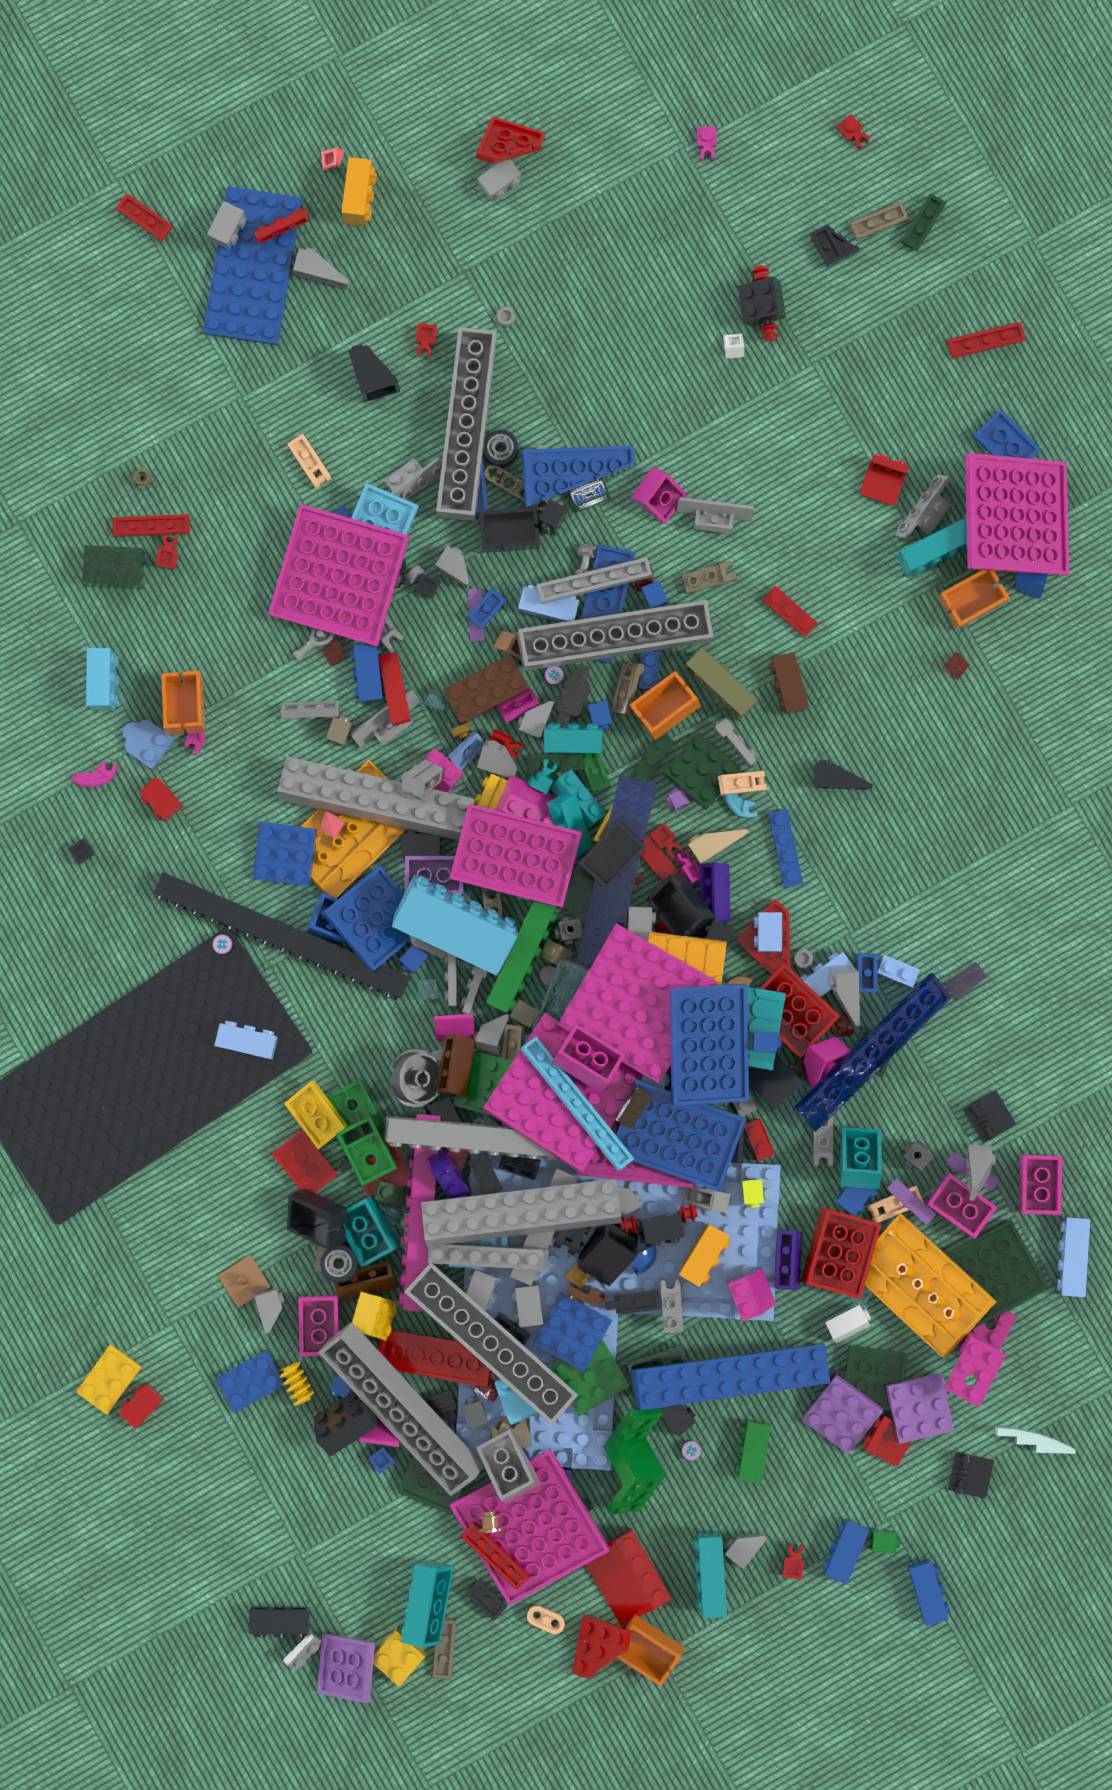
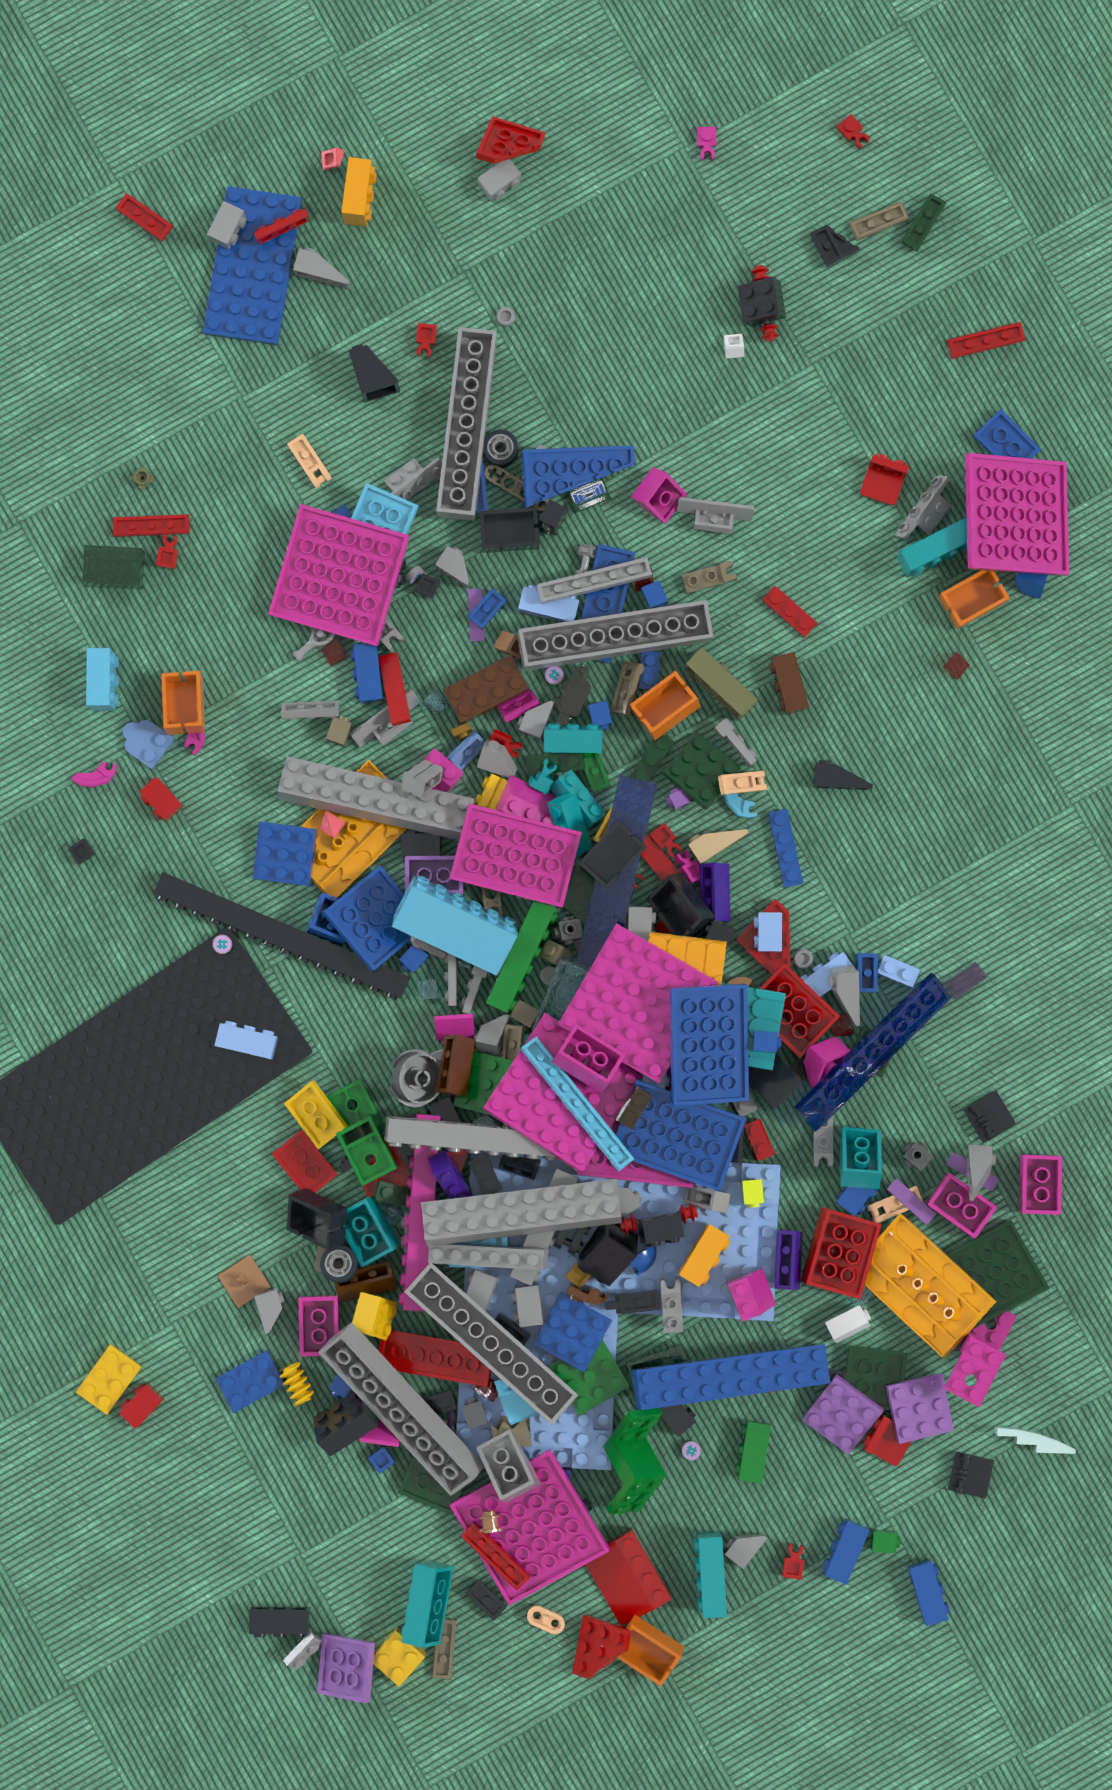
light blue brick [1056,1217,1090,1297] -> none

